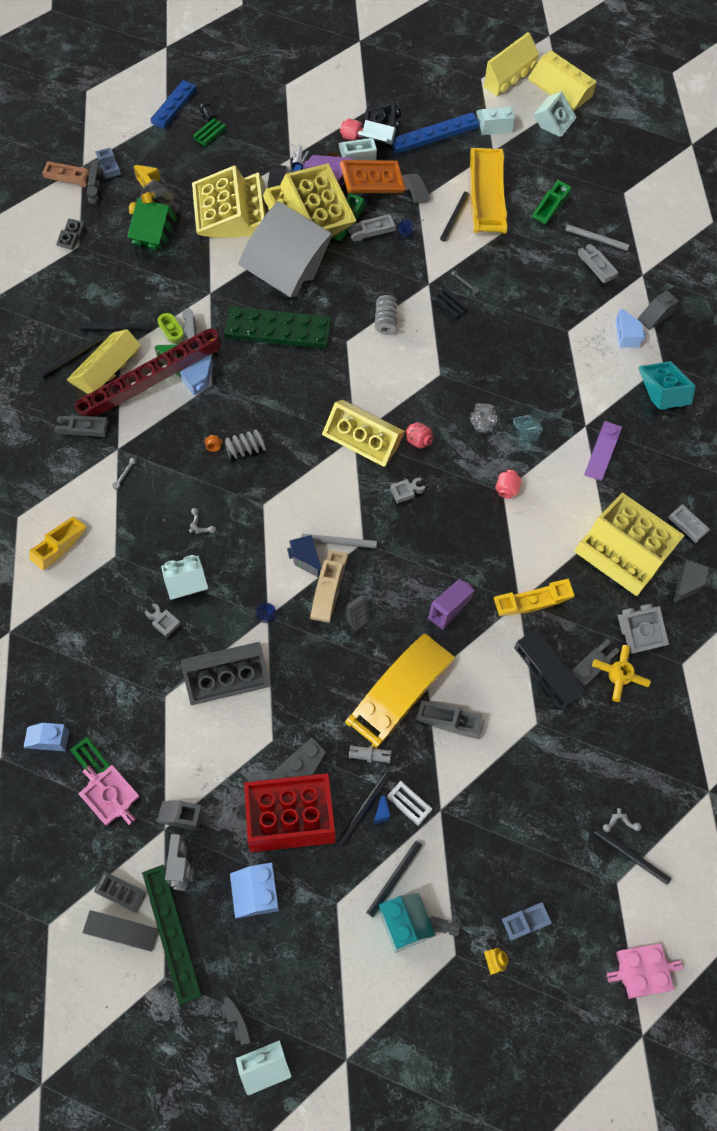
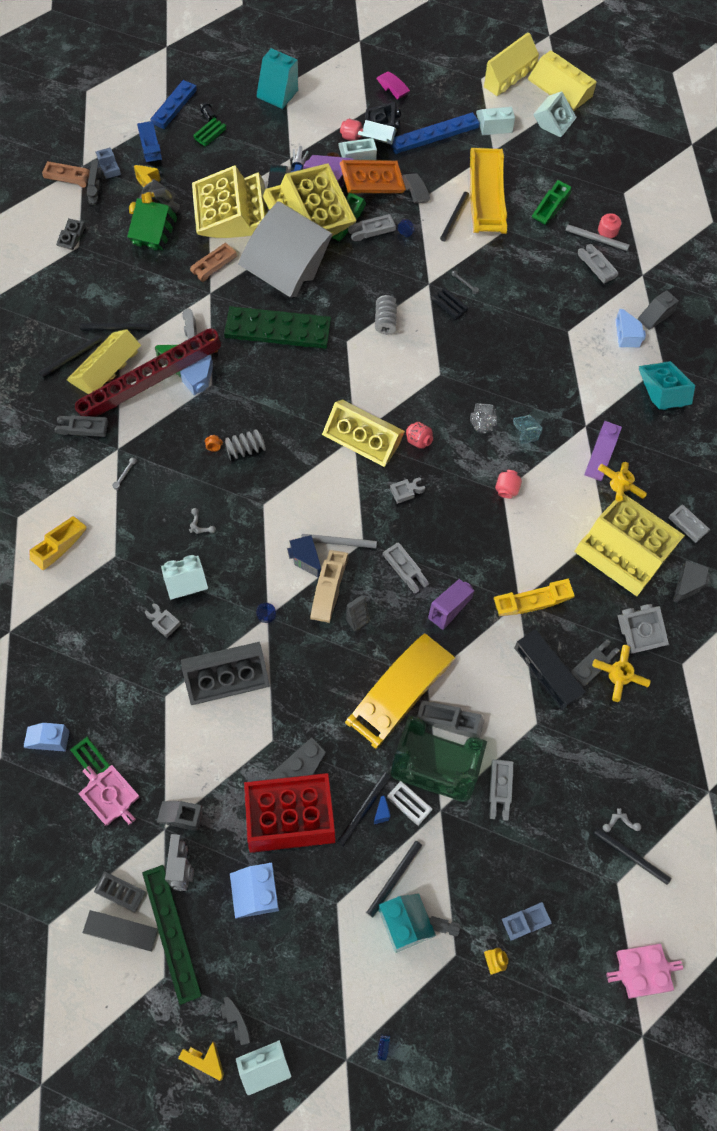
lime plate [158,313,184,343] -> none
light grey pin [349,745,392,764] -> none
none -> blue arch [137,121,162,162]
none -> yellow slope [178,1042,224,1081]
none -> nougat plate [190,242,237,282]
none -> teal slope [257,48,299,109]
none -> dark pink slope [377,72,410,100]
none -> clear blue tile [377,1035,390,1061]
none -> light grey hinge [383,543,429,594]
none -> clear green windscreen [390,715,487,801]
none -> light grey hinge [489,759,513,821]
none -> coral head [598,214,622,238]
none -> yellow bar [598,462,647,501]

